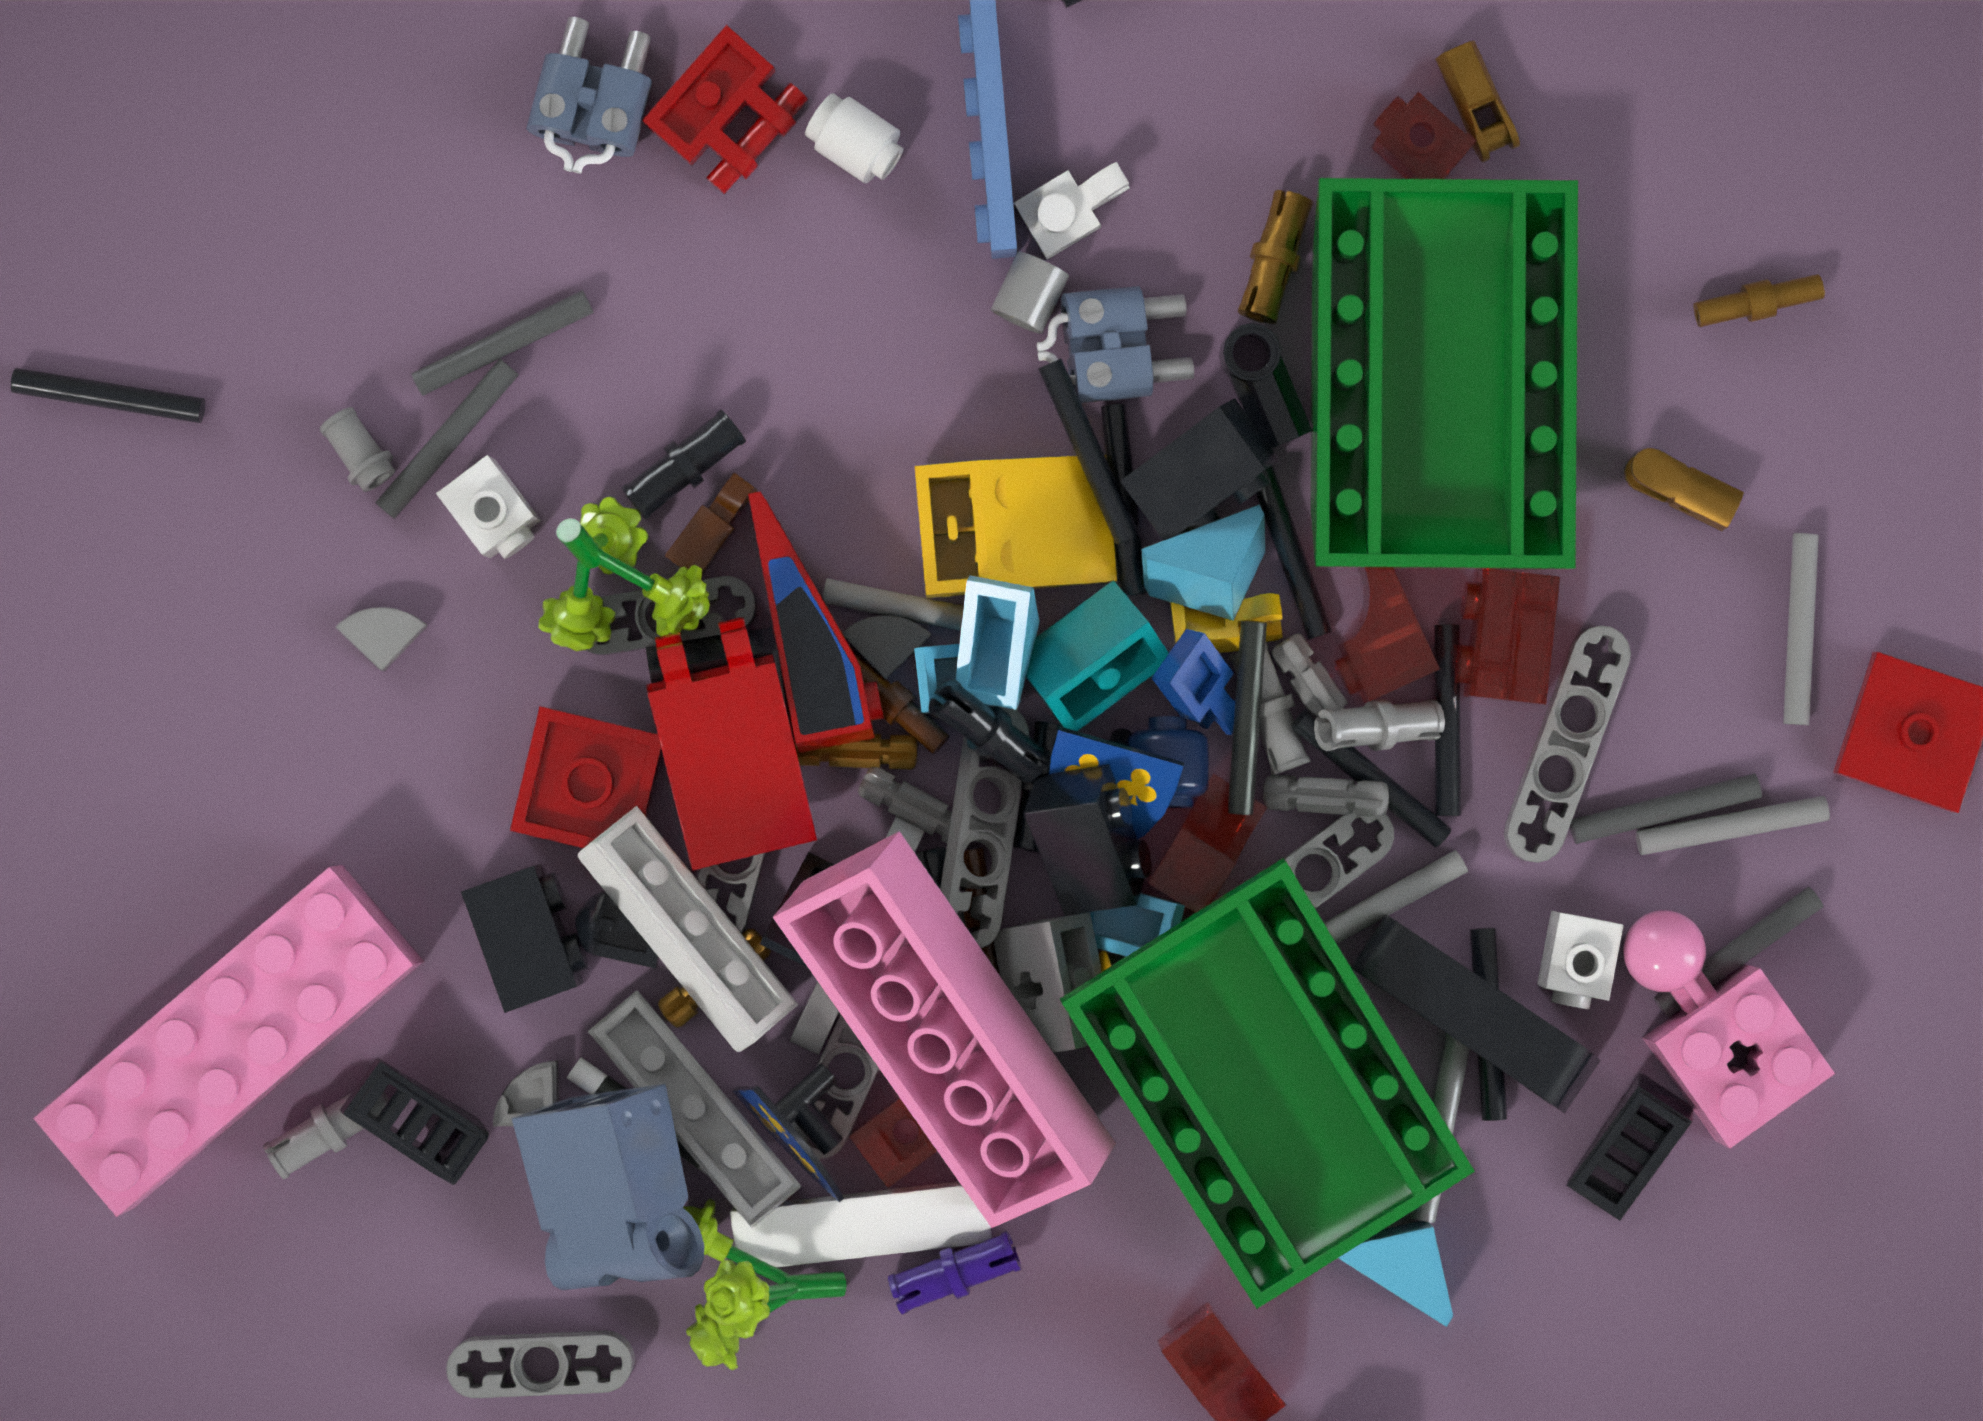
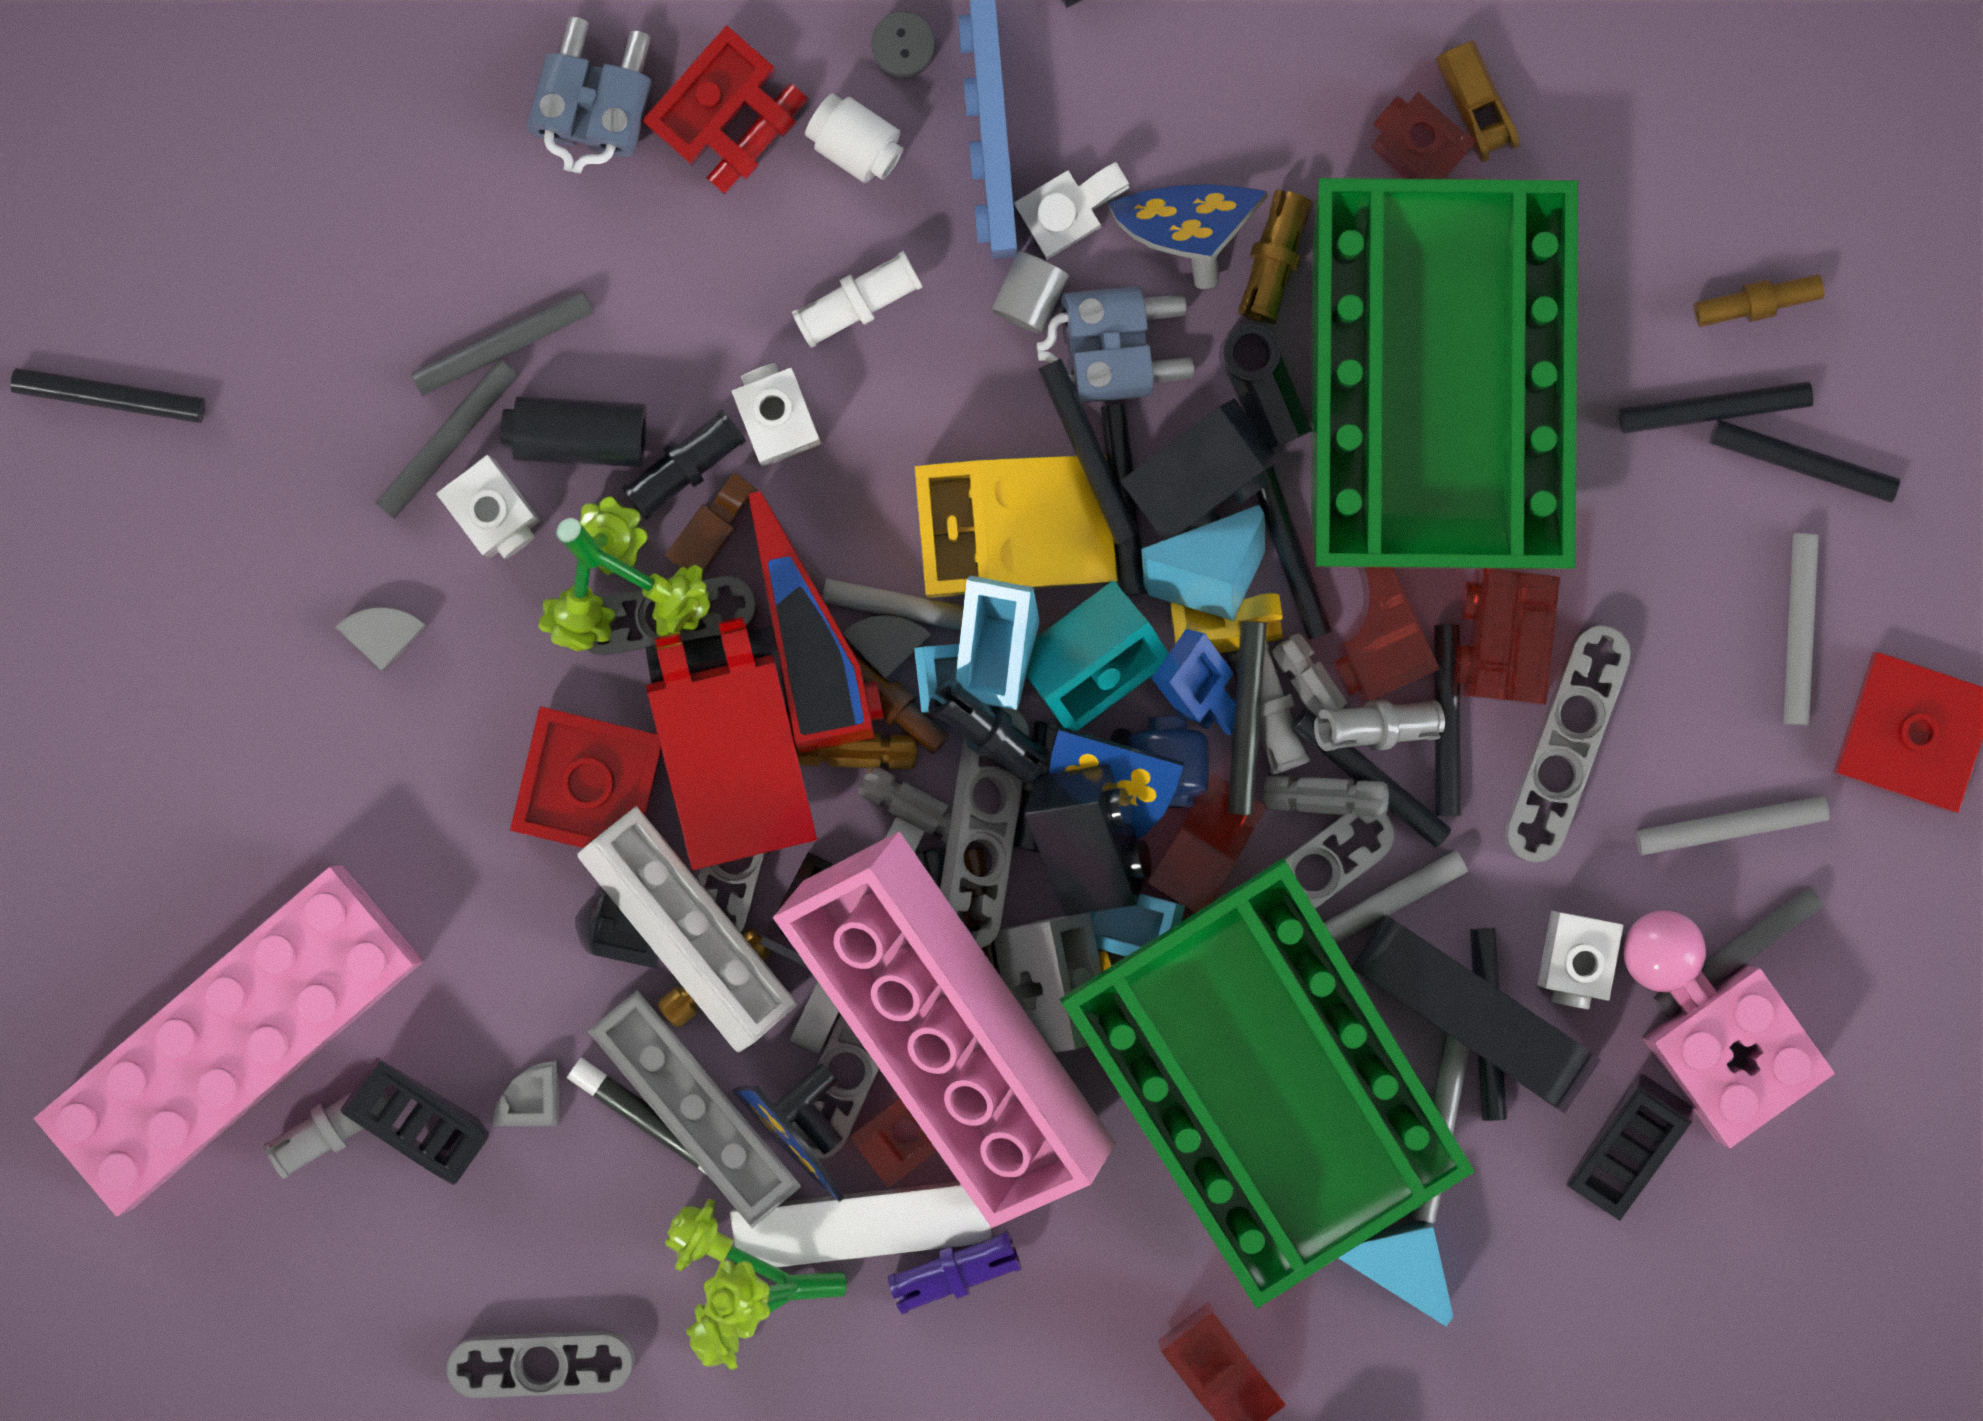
light grey pin [320,407,395,492] -> none
black brick [461,864,589,1013] -> none
sand blue piece [512,1084,704,1290] -> none
dark grey bar [1570,773,1762,844] -> none
pearl gold bar [1624,448,1744,531] -> none
none -> black brick [501,396,647,467]
none -> white brick [732,363,822,467]
none -> white pin [792,251,923,348]
none -> dark grey tile [871,11,935,79]
none -> blue shield [1108,184,1268,289]
none -> black bar [1619,381,1813,434]
none -> black bar [1709,420,1900,503]

